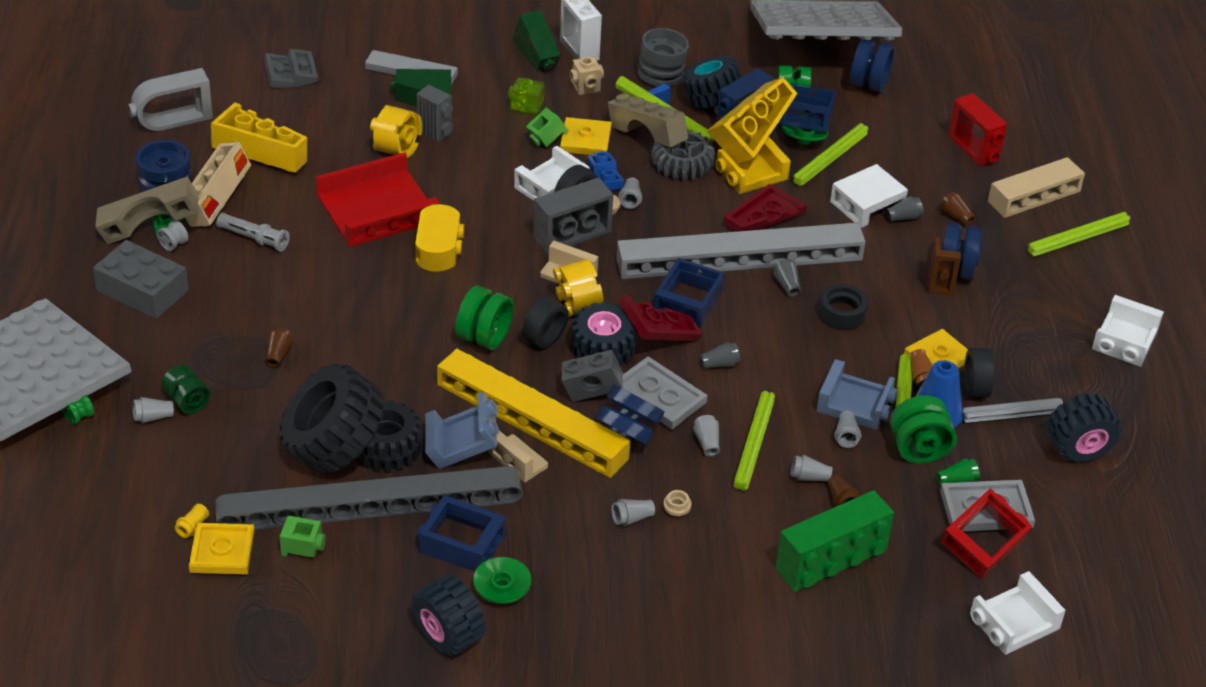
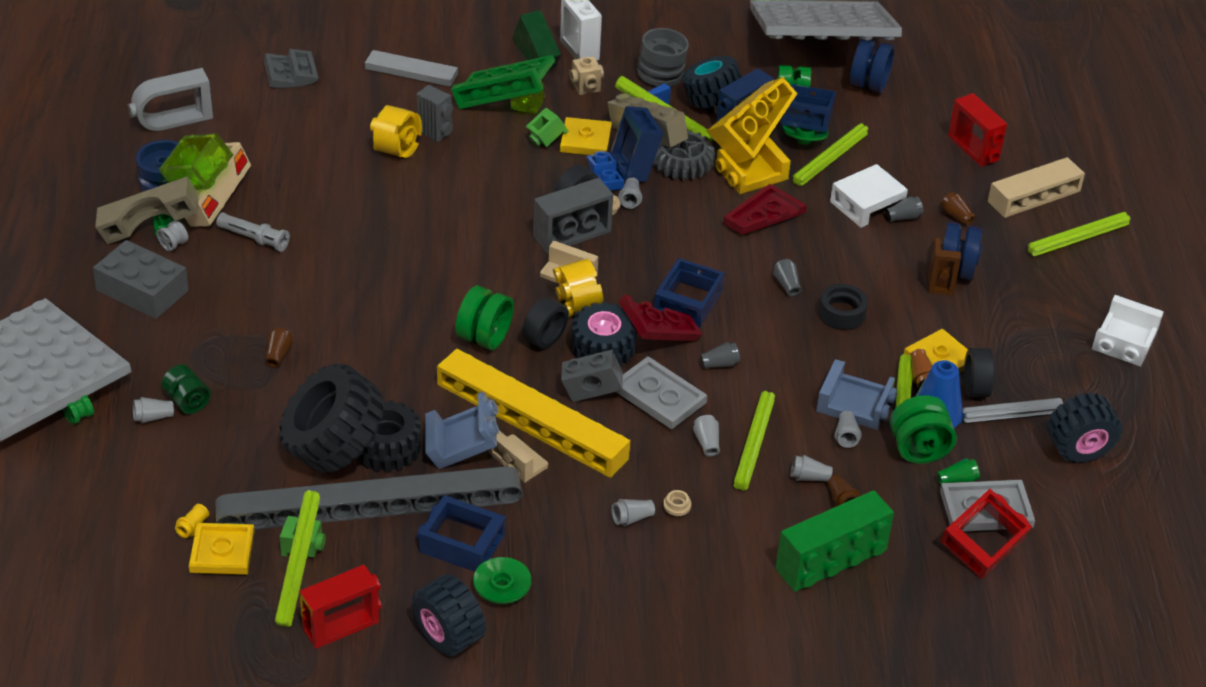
yellow wedge [211,102,307,173] -> none
red panel [316,152,440,247] -> none
dark green slope [391,69,451,107] -> none
yellow brick [415,205,465,272] -> none
white panel [514,146,589,201] -> none
dark blue wheel [596,384,665,445] -> none
light grey brick [616,223,866,279] -> none
white panel [970,571,1065,655] -> none
none -> clear neon green brick [159,133,234,190]
none -> lime axle [275,490,320,627]
none -> red window [300,565,382,649]
none -> green fence [451,55,555,109]
none -> dark blue window [610,106,664,181]

